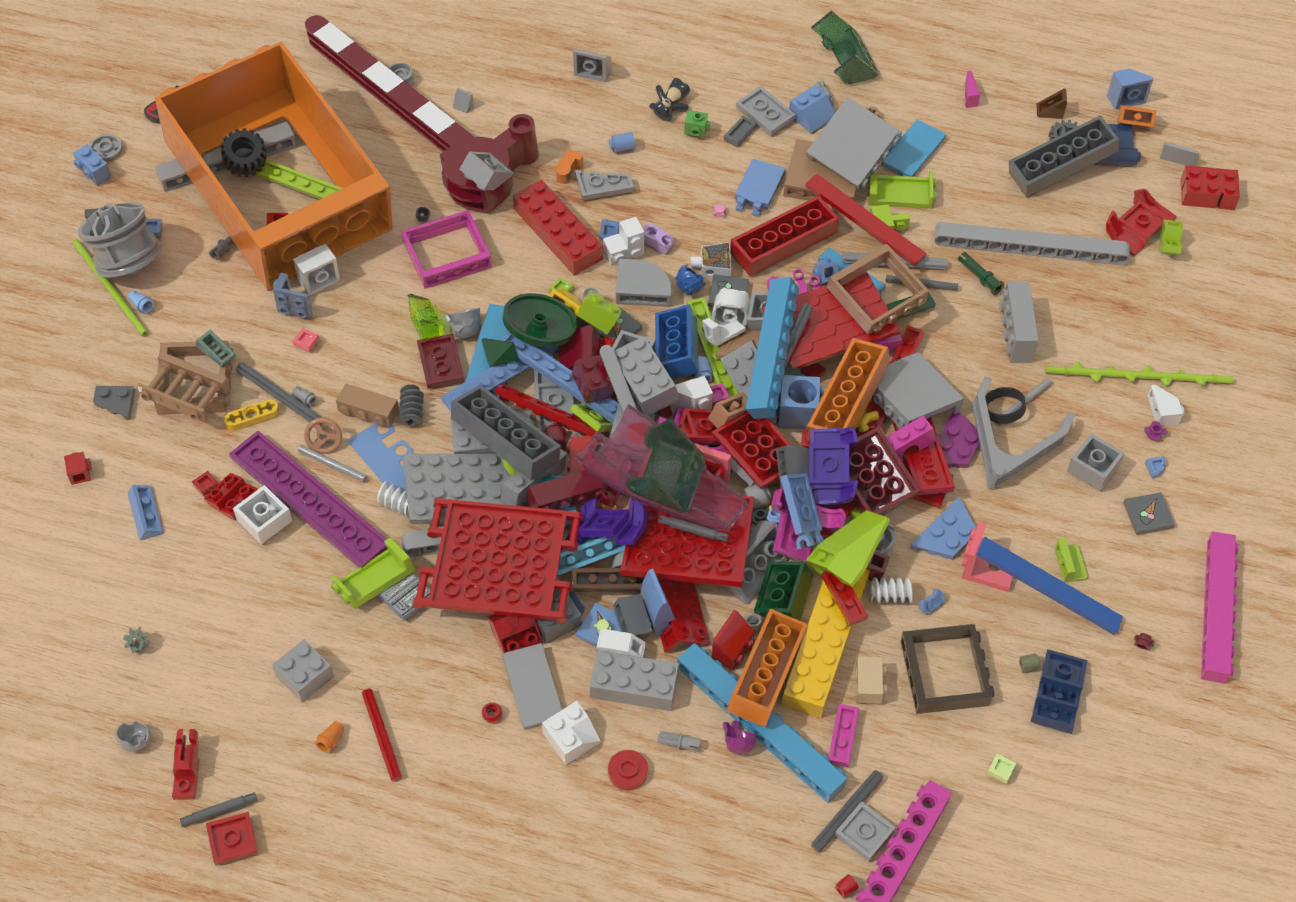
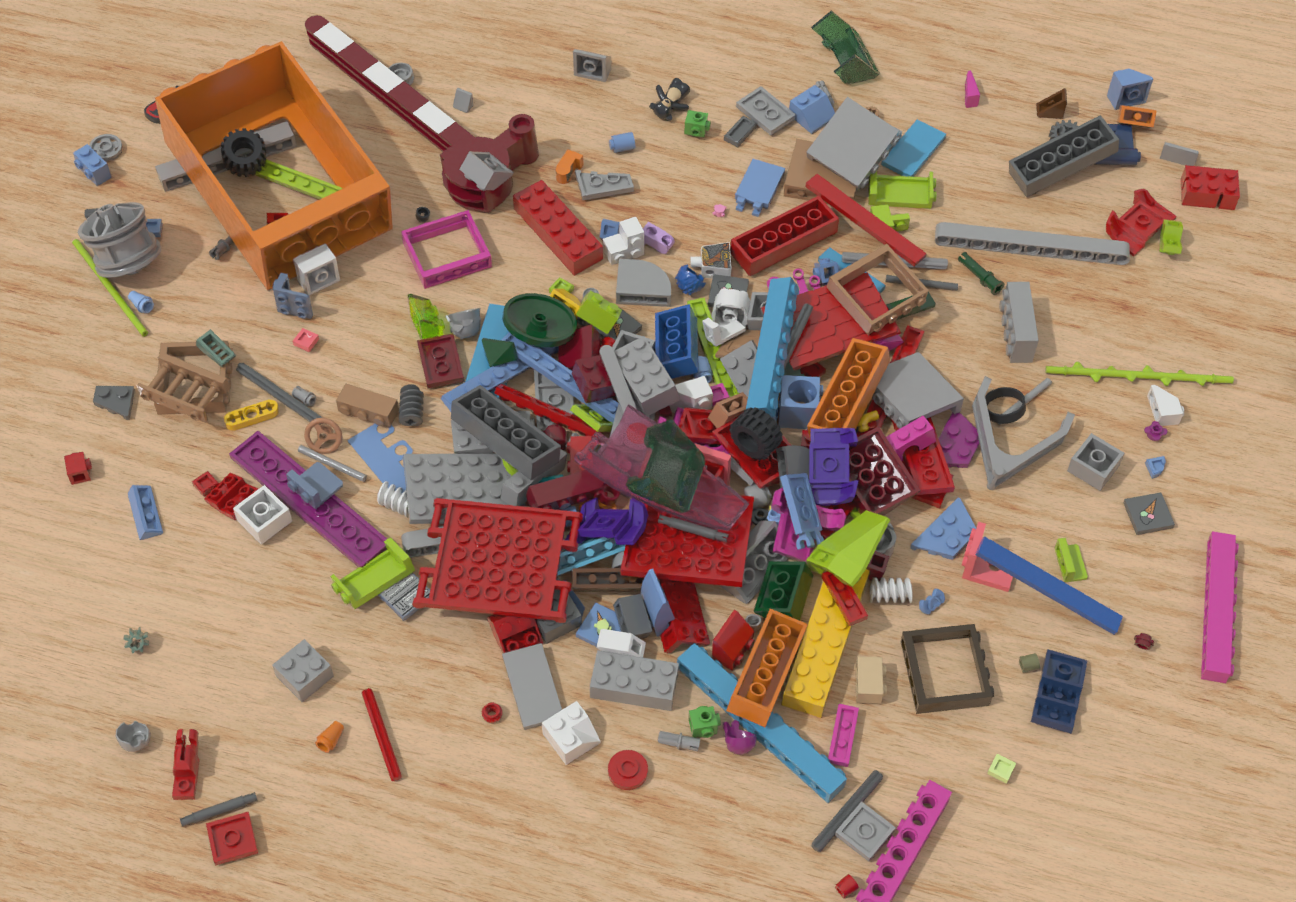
none -> sand blue bracket [286,462,343,509]
none -> bright green brick [688,706,721,738]
none -> black tyre [730,407,783,460]

